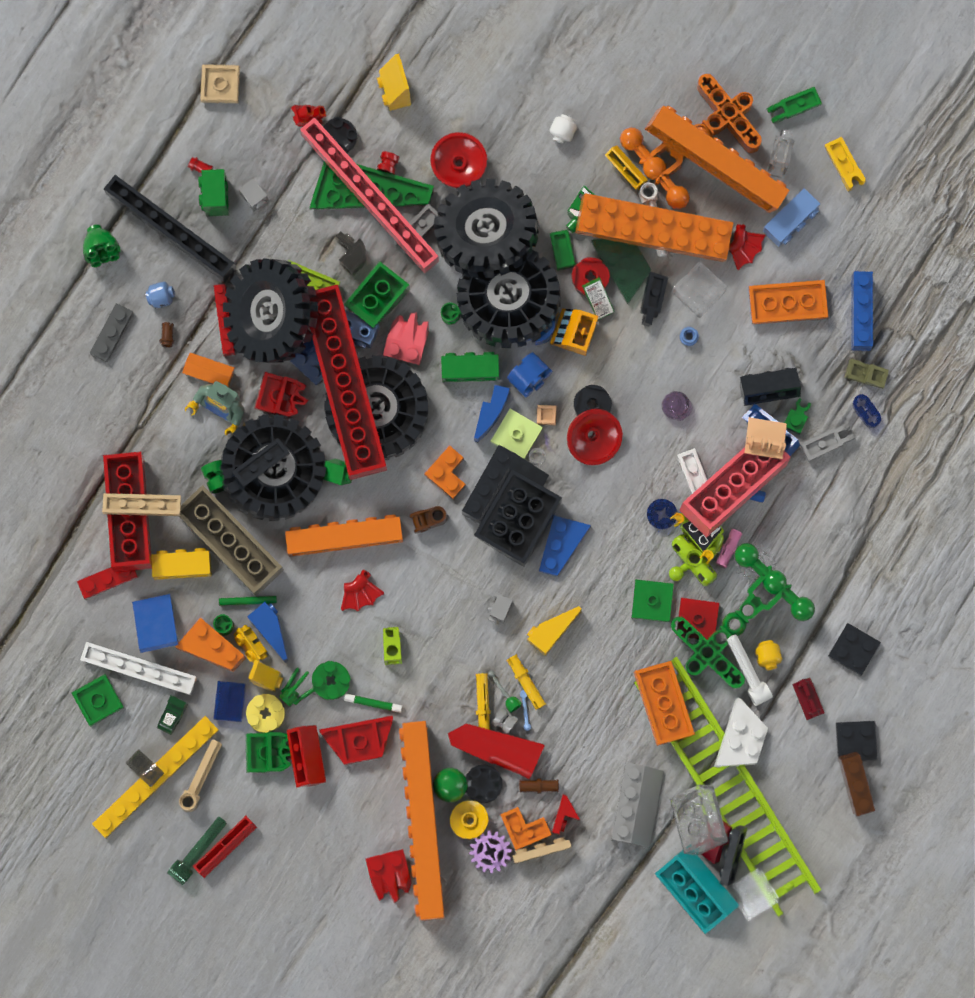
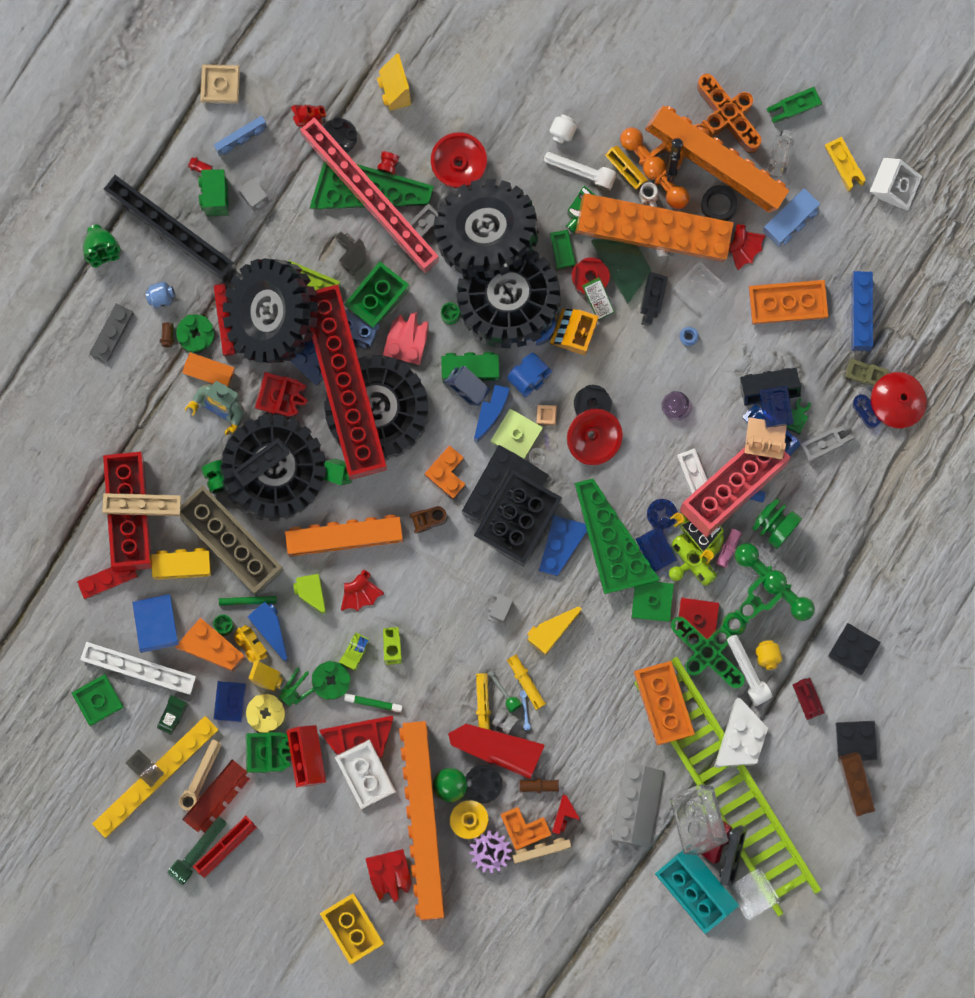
none -> green plate [176,314,215,353]
none -> clear red windscreen [182,759,250,833]
none -> medium blue plate [214,116,267,156]
none -> lime slope [293,574,326,614]
none -> yellow brick [320,893,385,965]
none -> white tile [335,739,396,809]
none -> lime leg [339,632,370,672]
none -> dark blue hinge [444,366,490,406]
none -> white axle [544,152,617,191]
none -> green wing [574,478,660,595]
none -> clear blue plate [635,526,678,572]
none -> black piece [666,138,683,182]
none -> black tyre [701,185,738,221]
none -> green wheel [752,498,803,550]
none -> clear blue plate [759,386,794,428]
none -> white slope [870,158,922,210]
none -> red dish [871,372,927,429]

